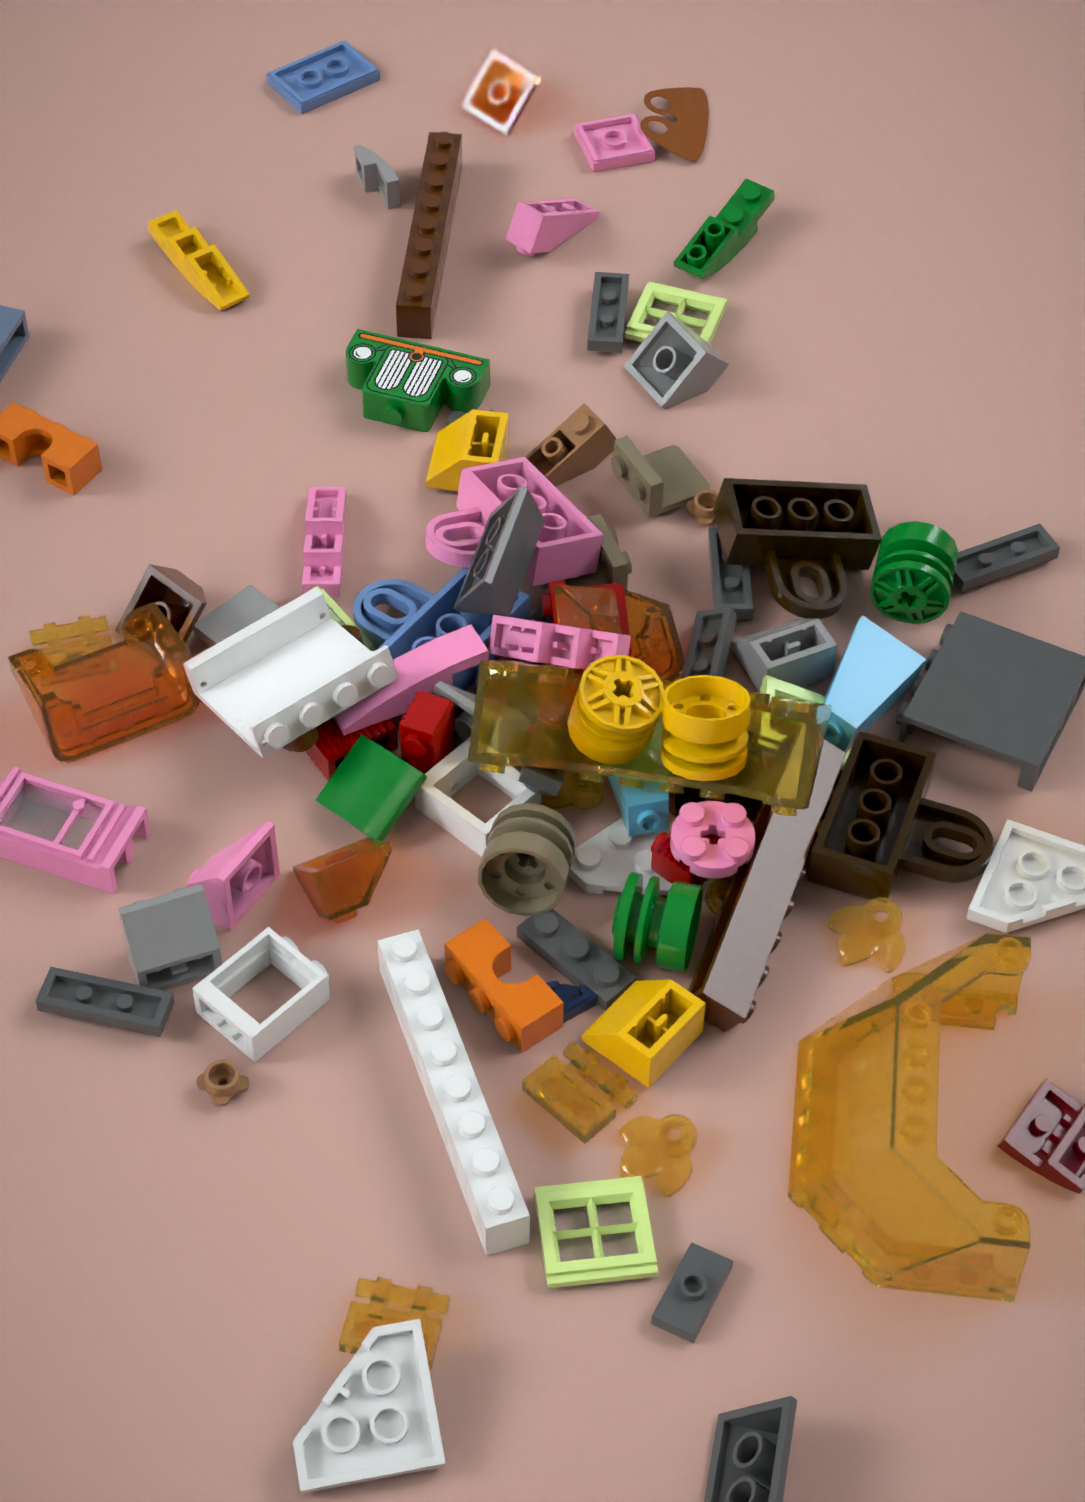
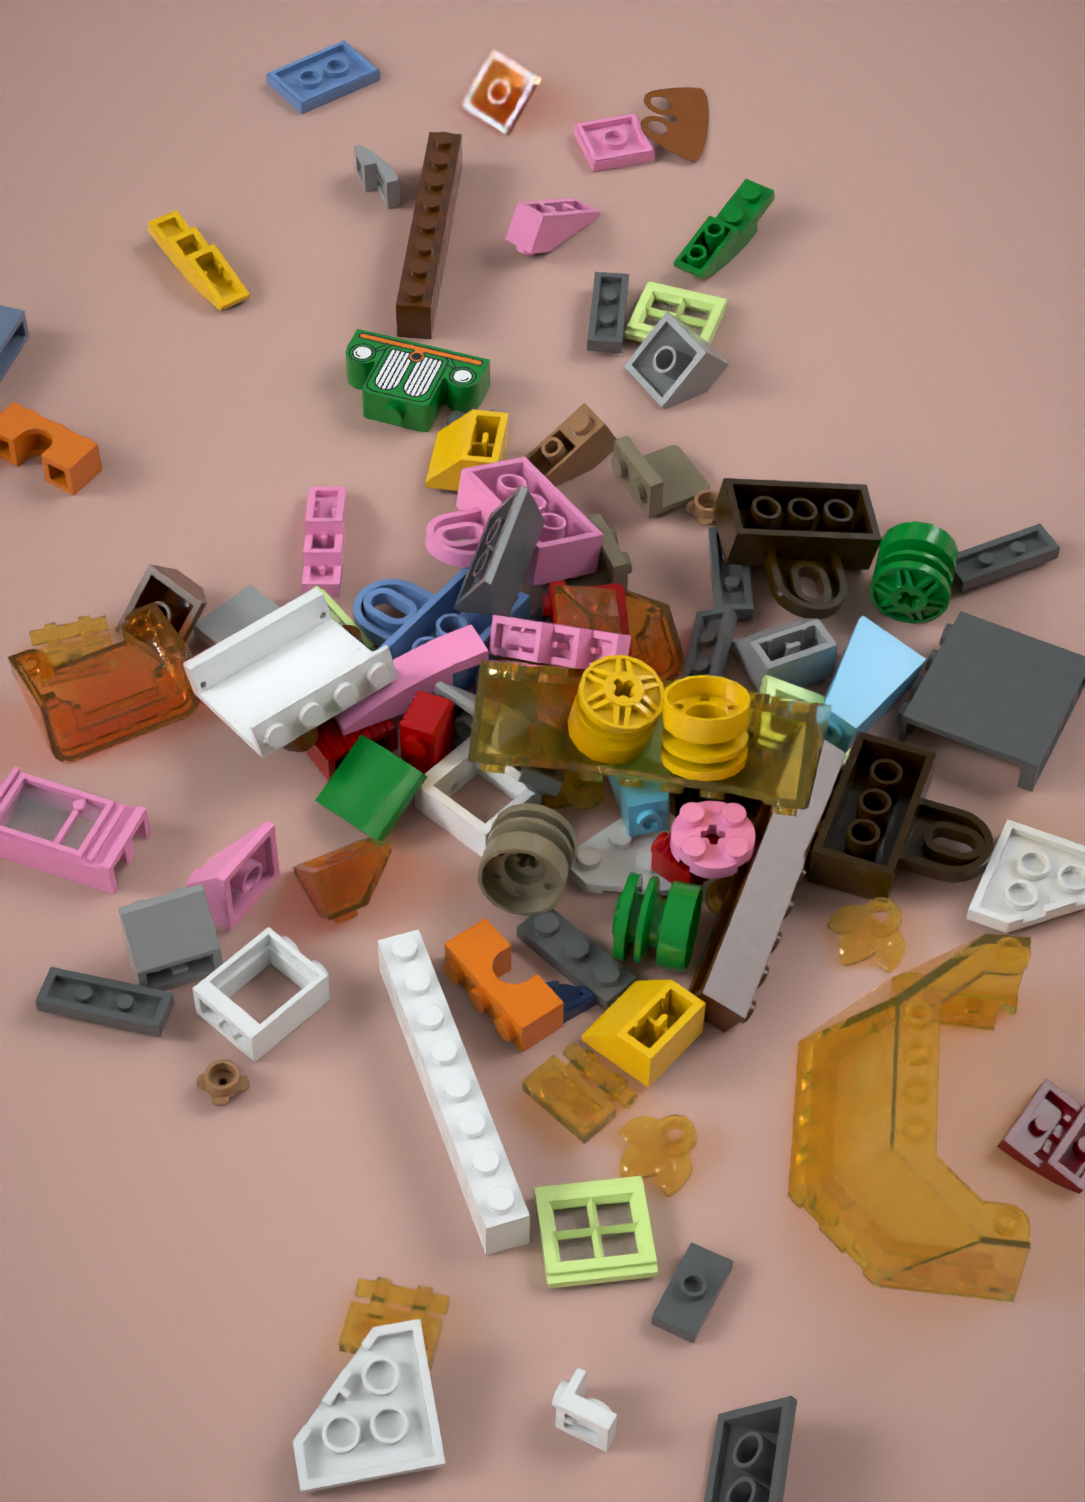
none -> white bracket [552,1368,617,1452]

